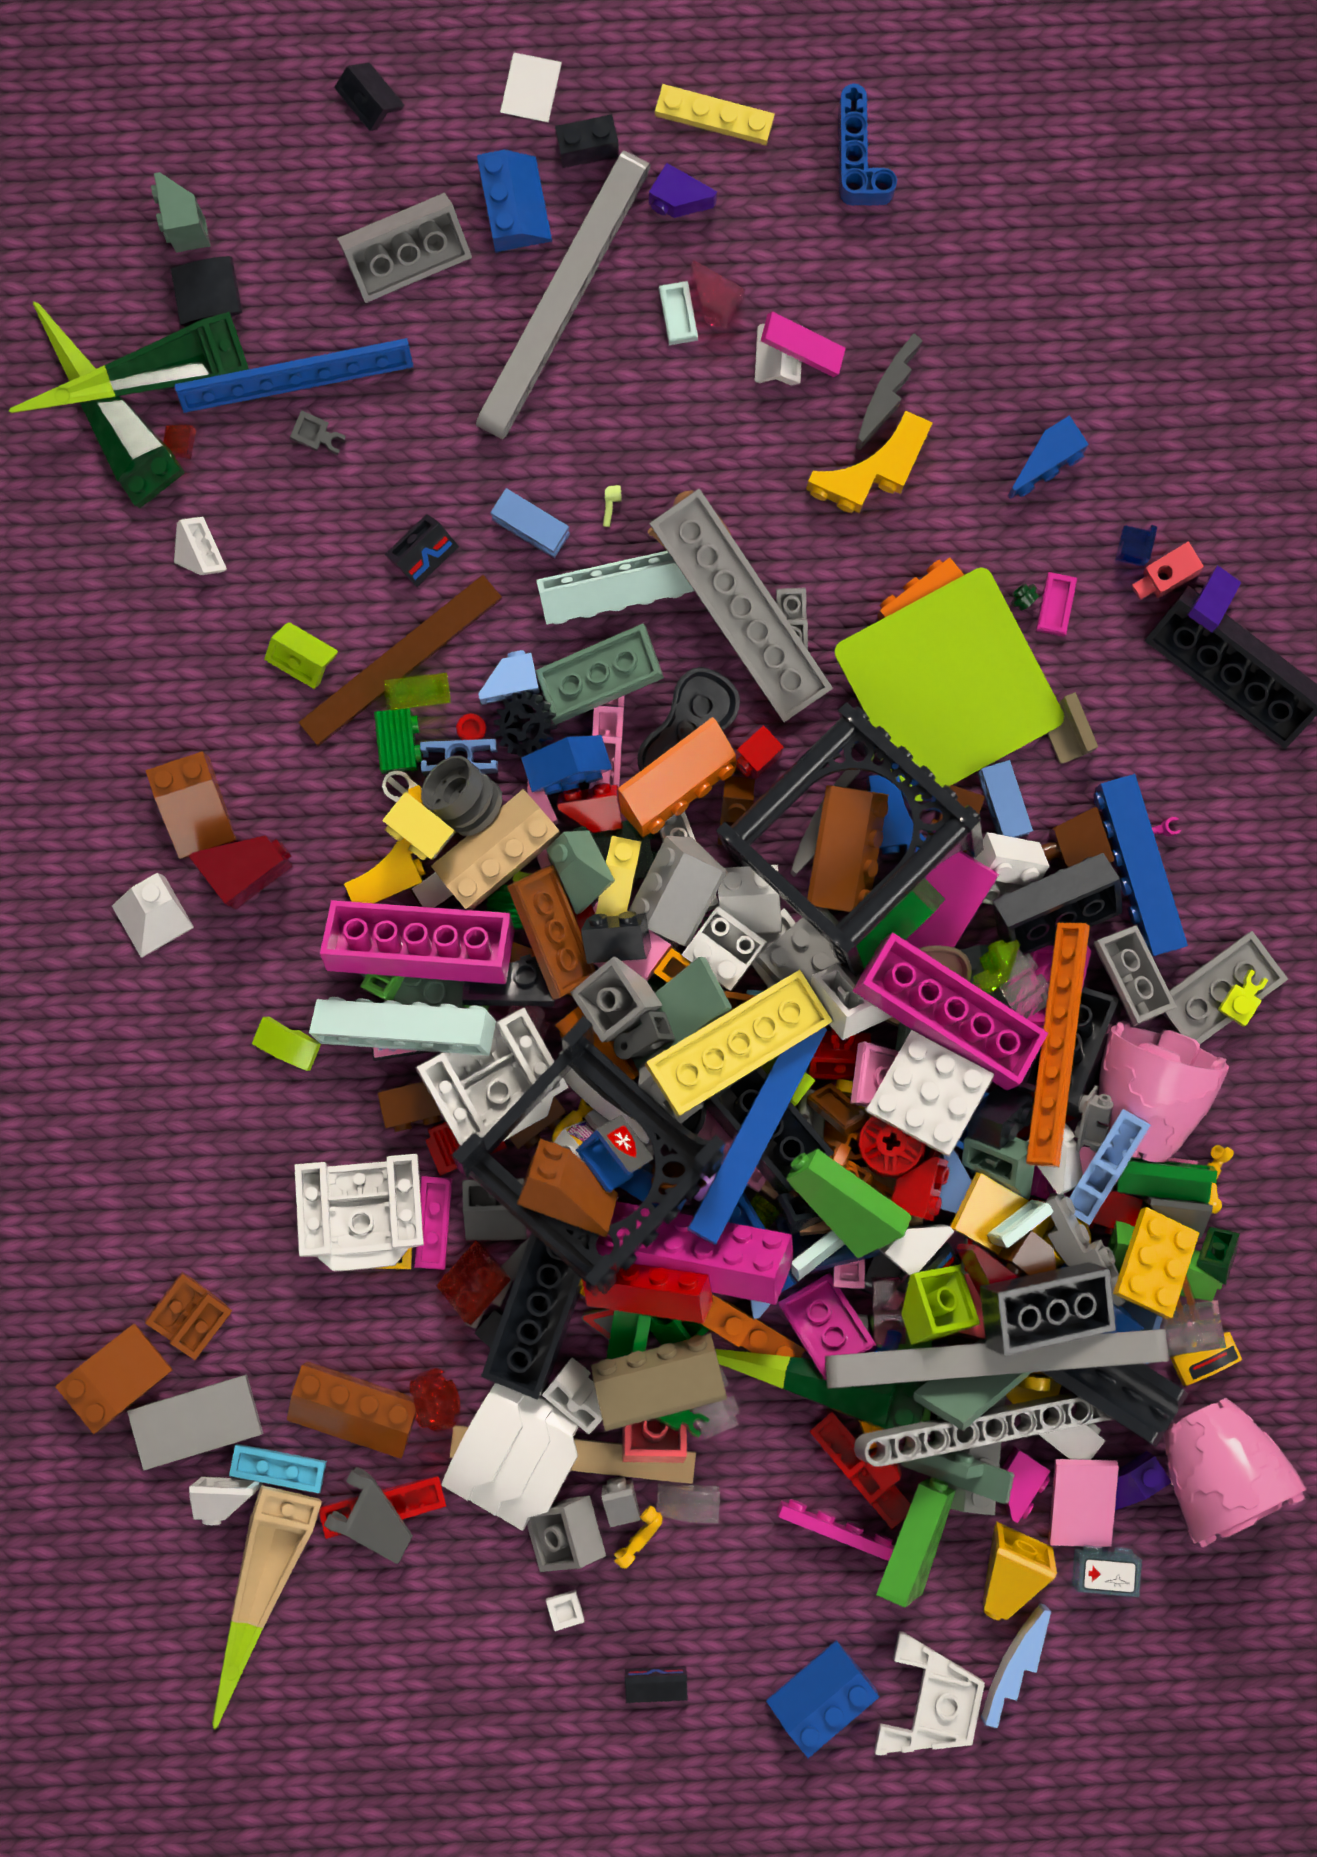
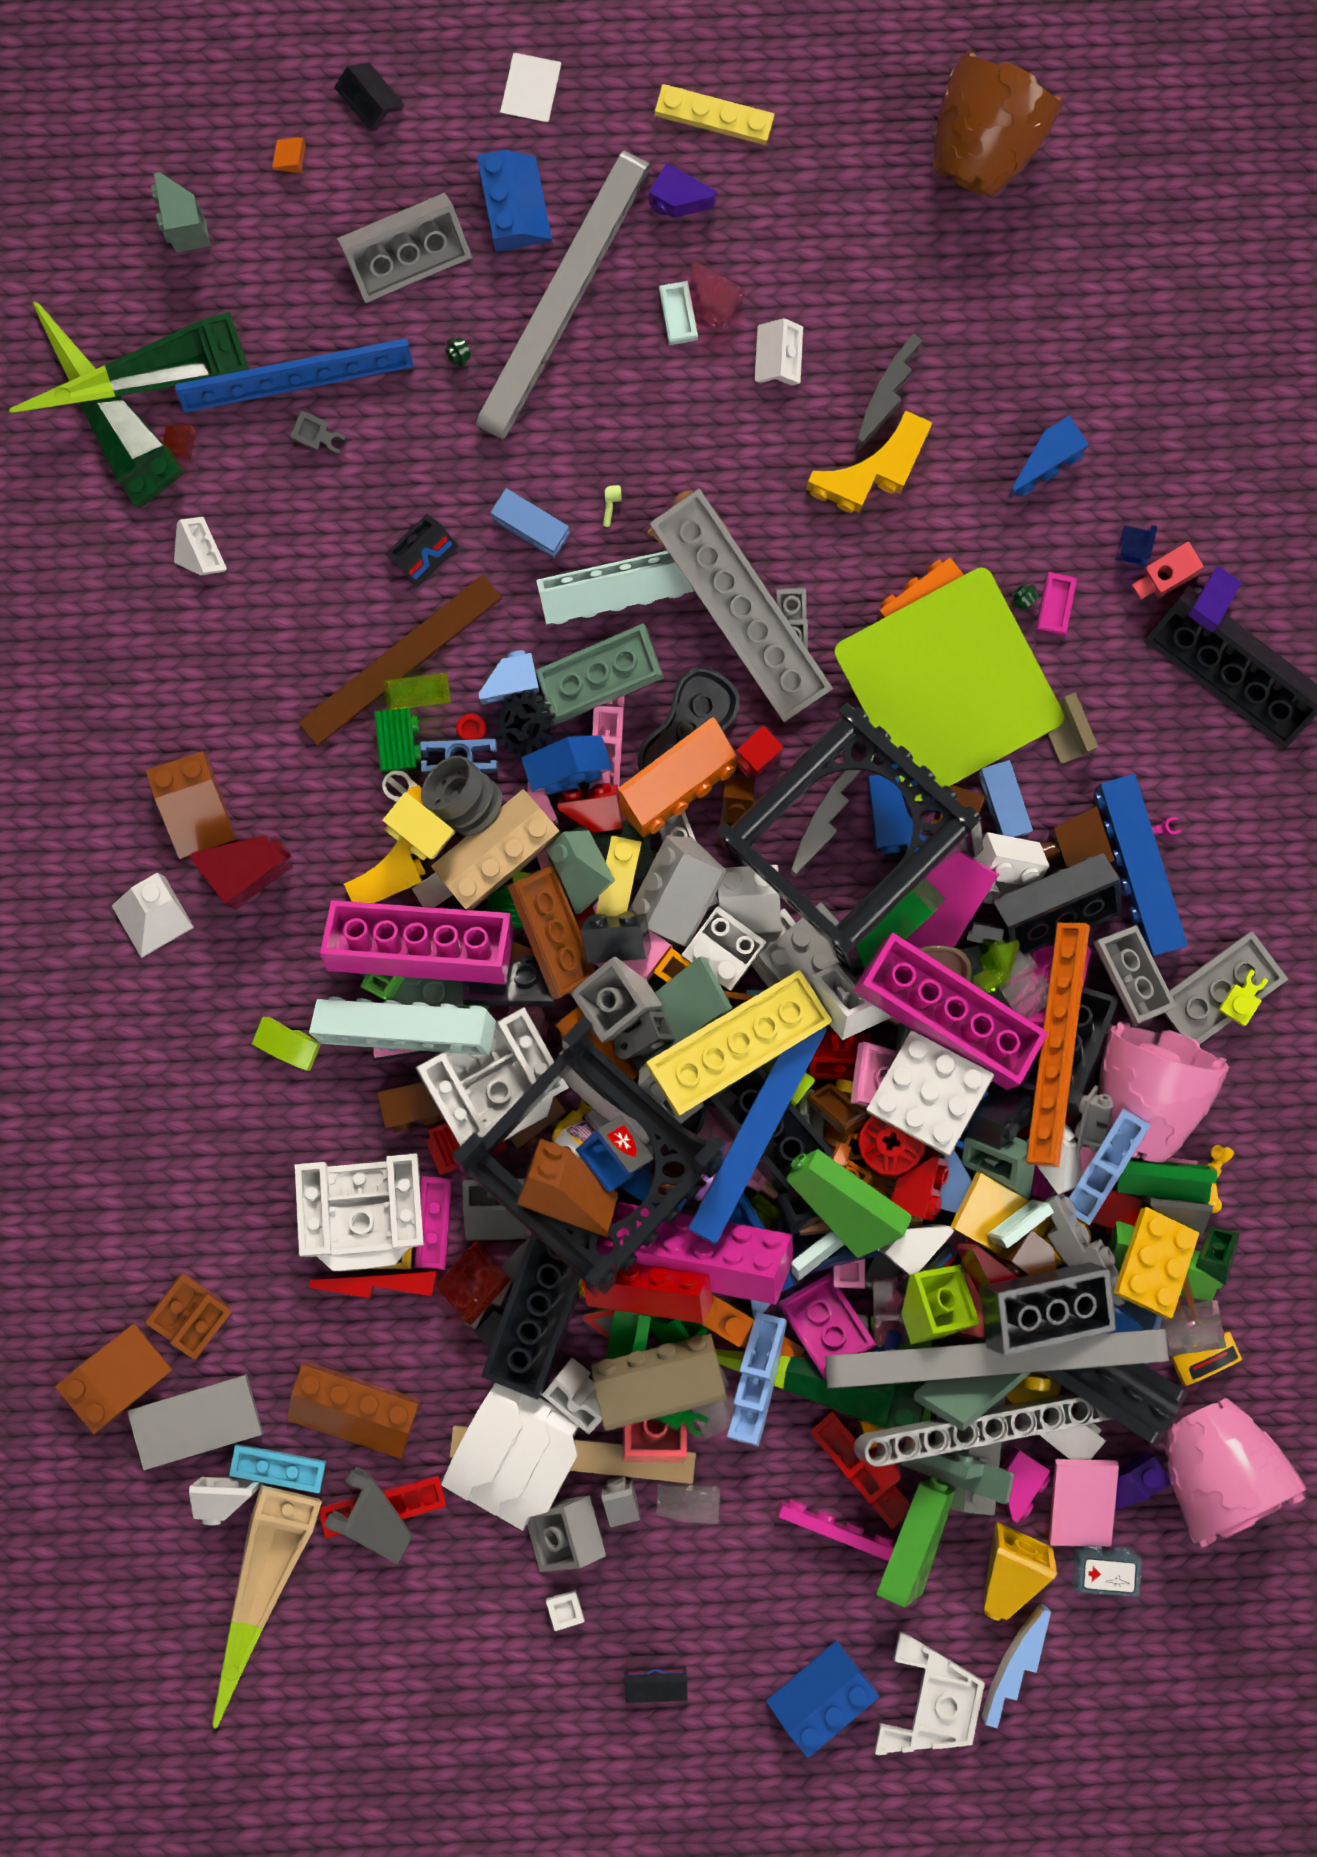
black slope [171,256,242,327] -> none
lime panel [264,622,338,689] -> none
clear red plate [409,1368,460,1432] -> none
black brick [555,114,619,169] -> none
yellow arm [613,1506,663,1569] -> none
dark pink tile [760,311,846,377] -> none
dark orange slope [807,785,889,912] -> none
blue beam [838,83,897,205] -> none
none -> orange slope [272,137,306,174]
none -> red slope [309,1270,439,1298]
none -> dark green plate [445,337,471,367]
none -> light blue slope [727,1312,787,1447]
none -> dark orange piece [933,50,1063,198]
none -> black slope [965,921,1004,946]

